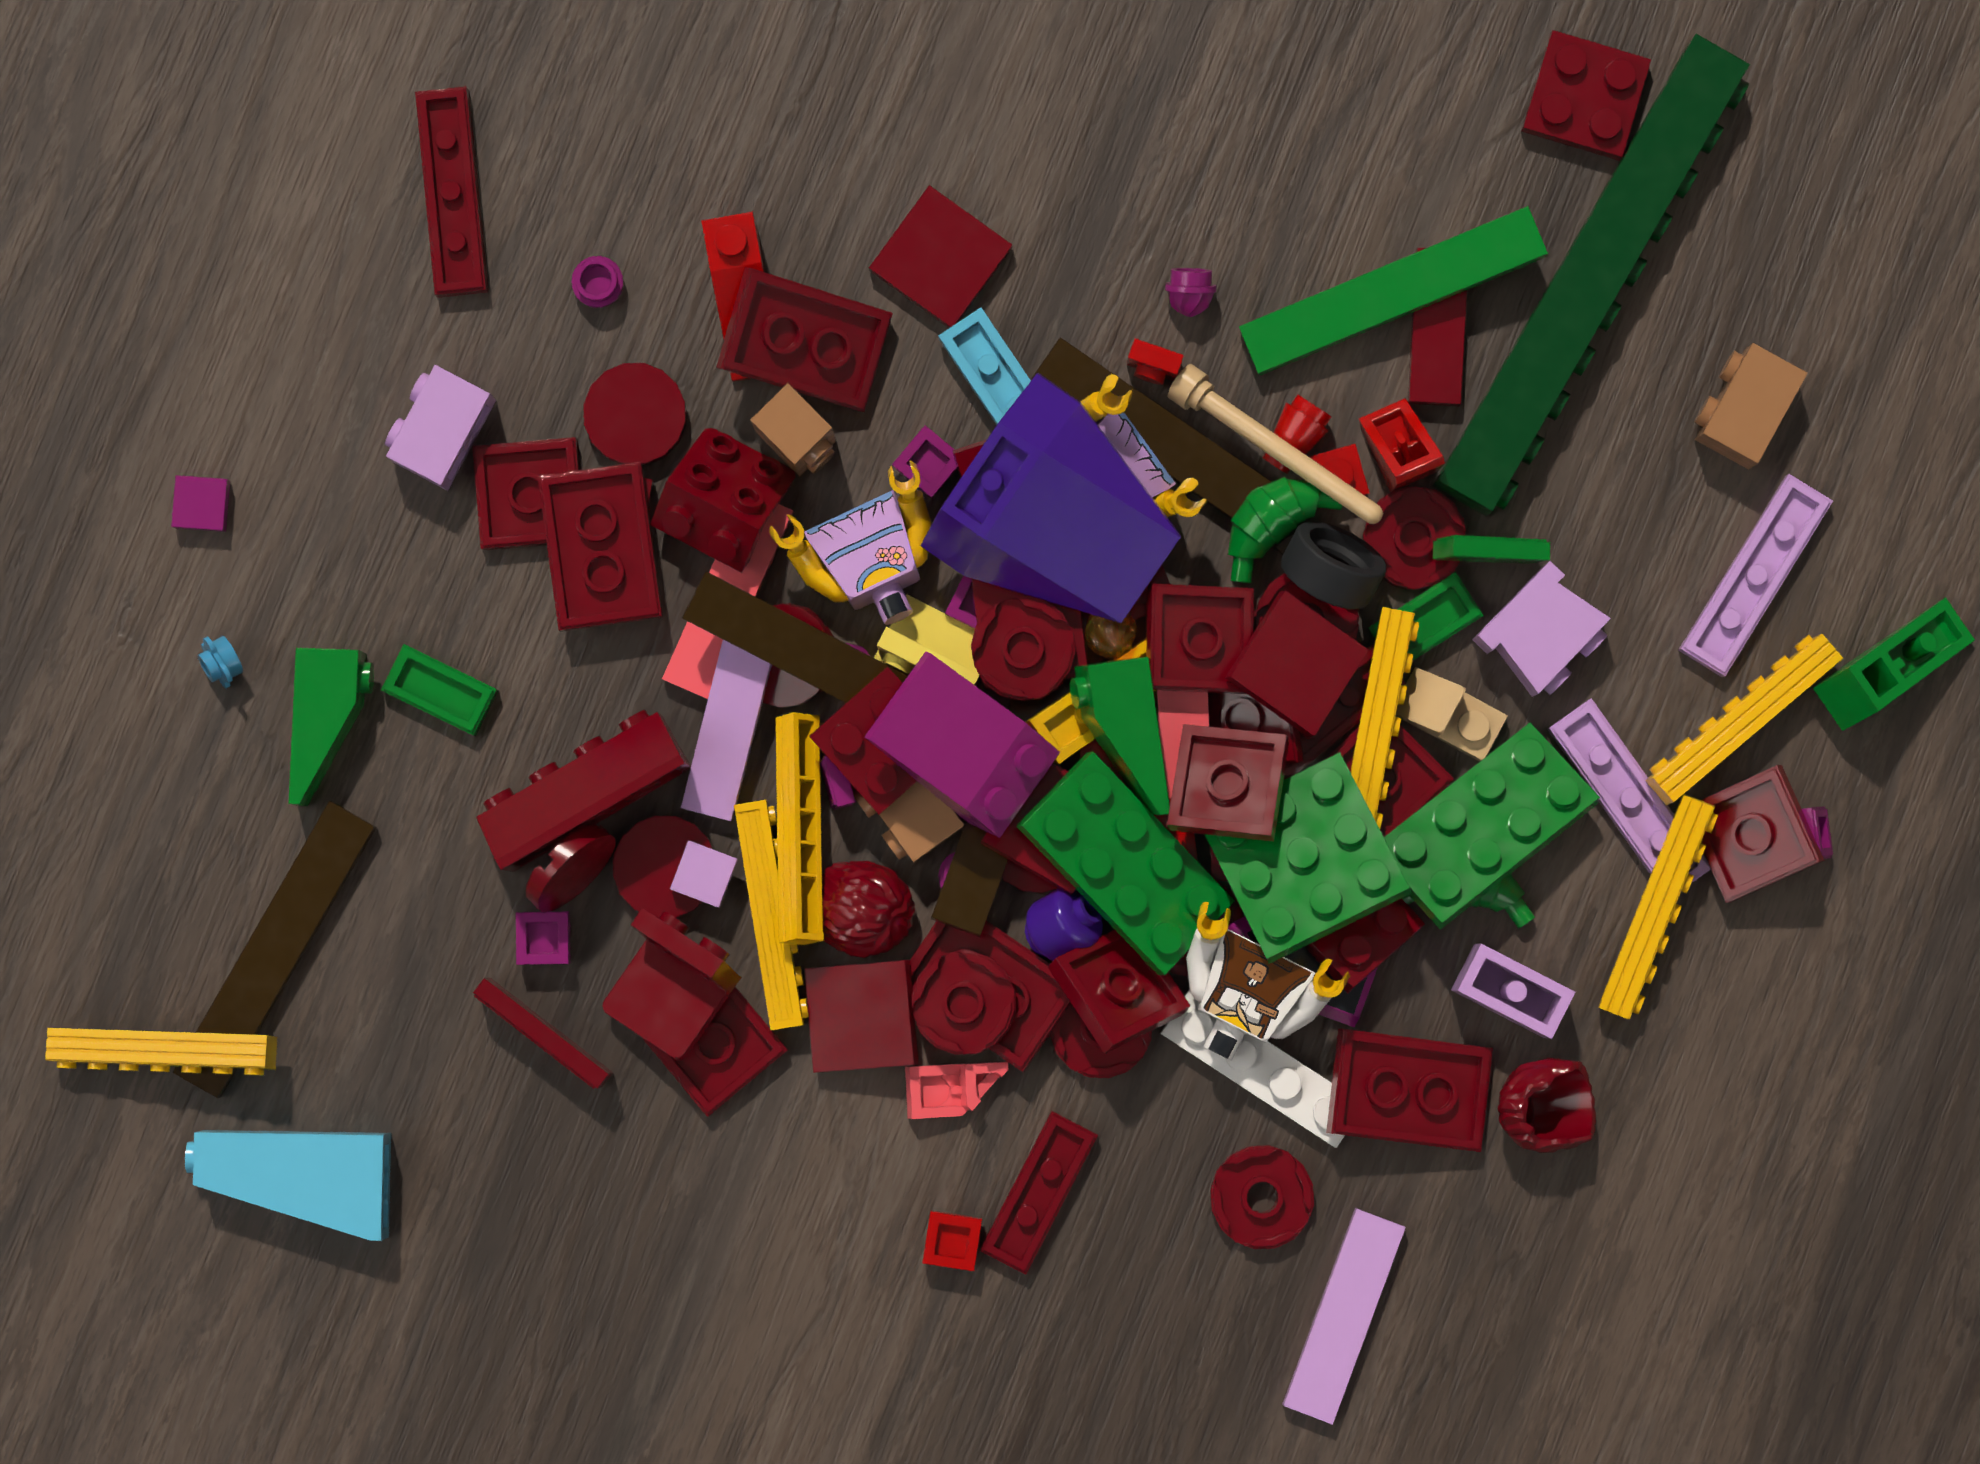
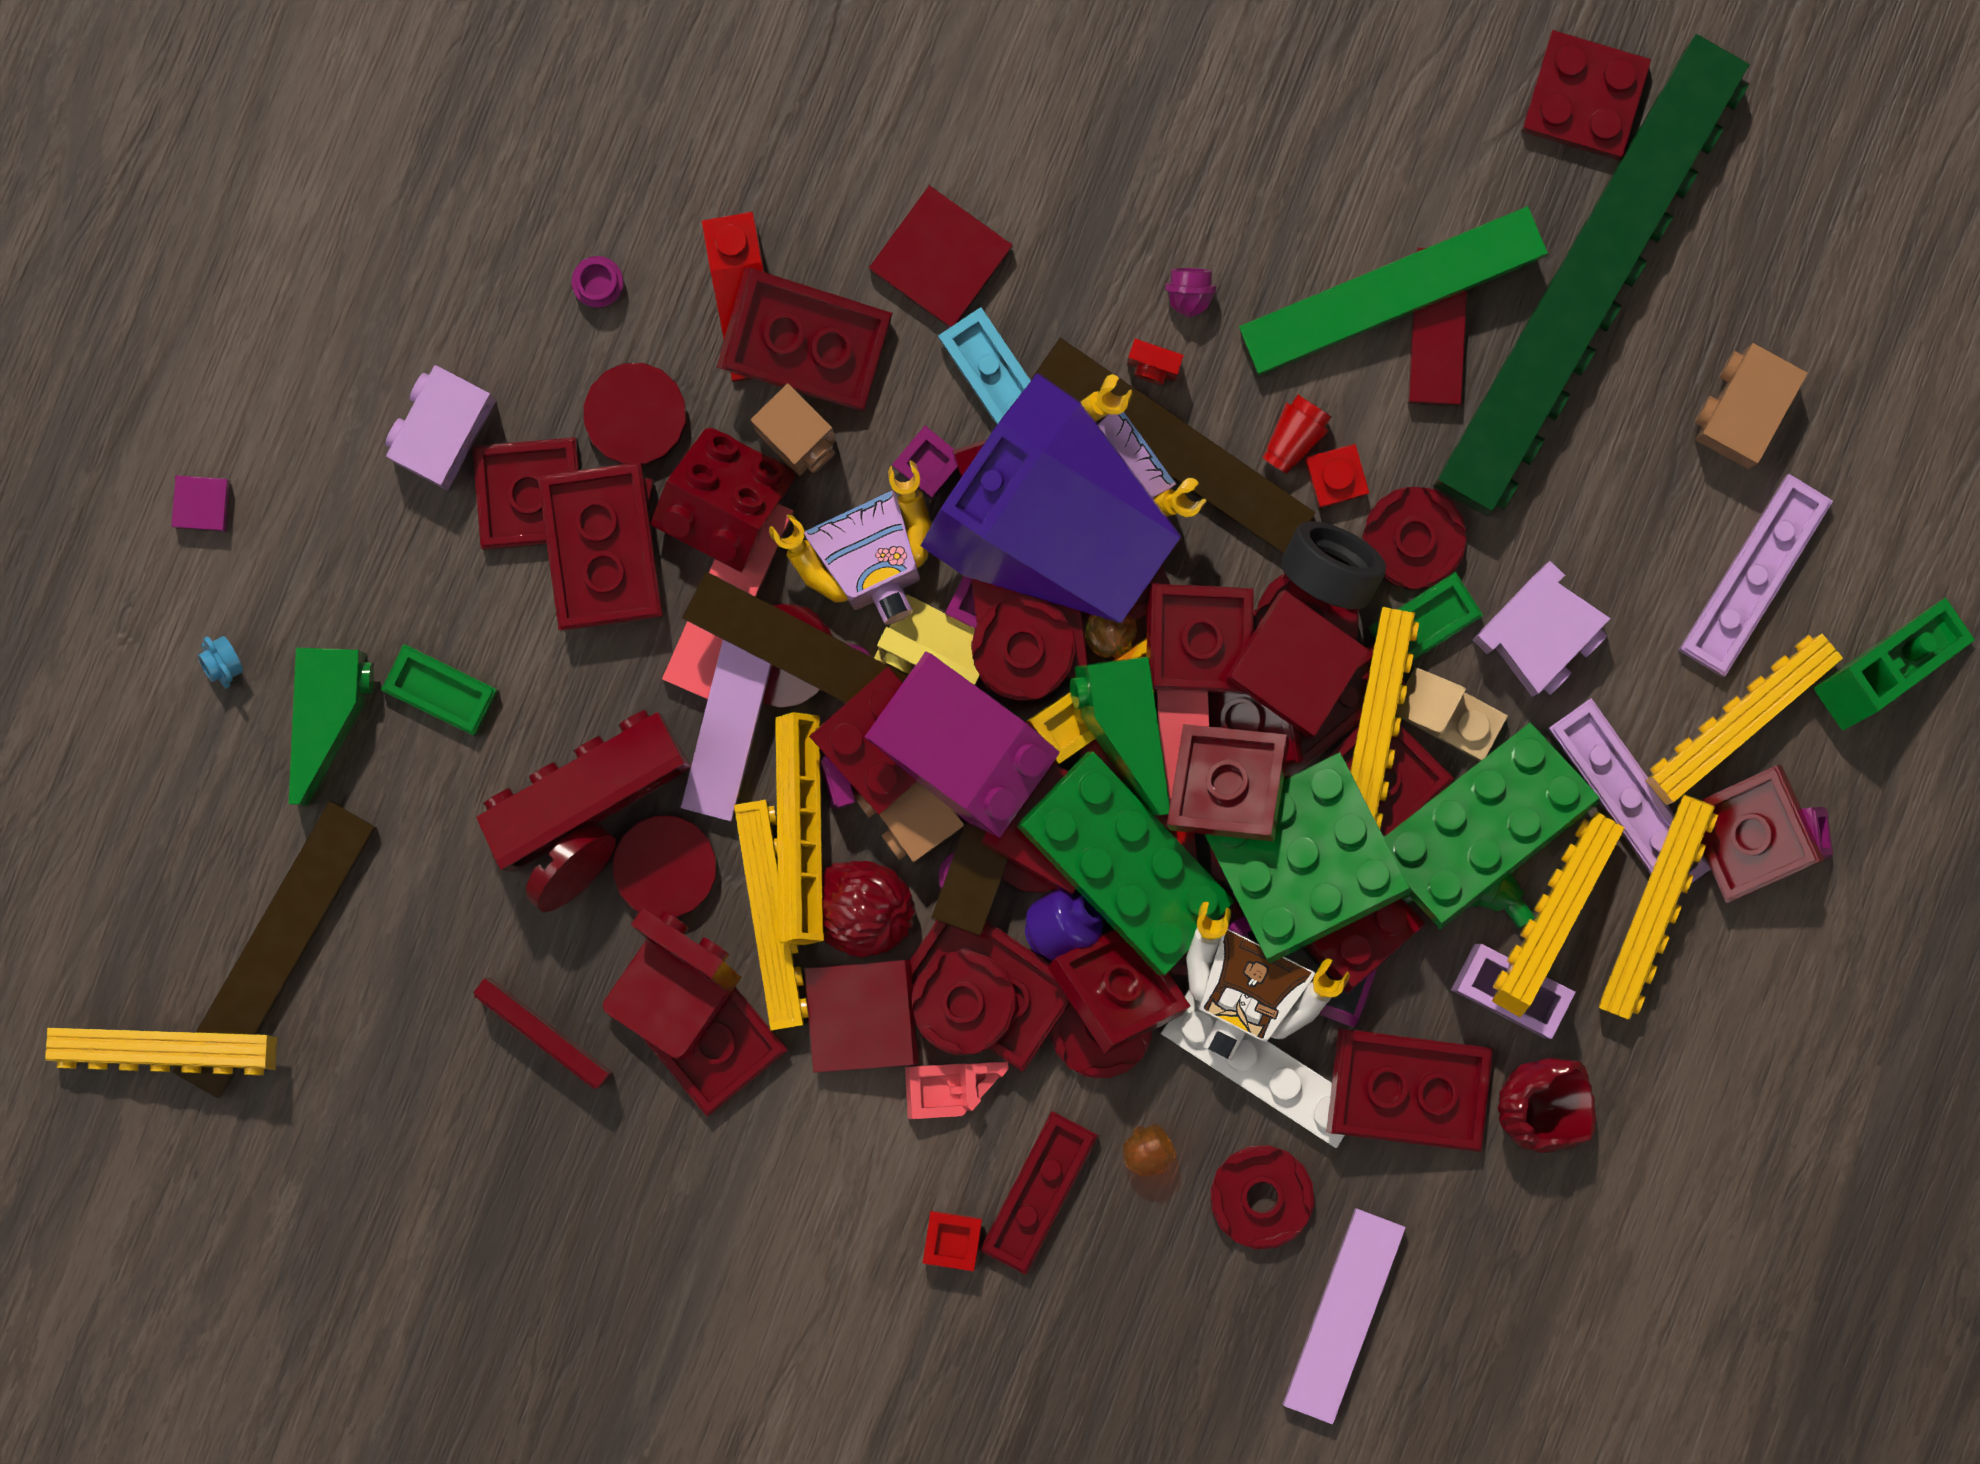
medium azure slope [185,1130,391,1241] -> none
dark red tile [415,86,488,298] -> none
magenta plate [516,911,571,965] -> none
lavender tile [670,840,738,908] -> none
tan piece [1168,364,1383,524] -> none
green piece [1227,477,1342,583] -> none
red slope [1358,398,1445,493] -> none
green tile [1433,535,1550,564] -> none
none -> clear orange plate [1123,1123,1177,1176]
none -> yellow piece [1492,812,1625,1018]

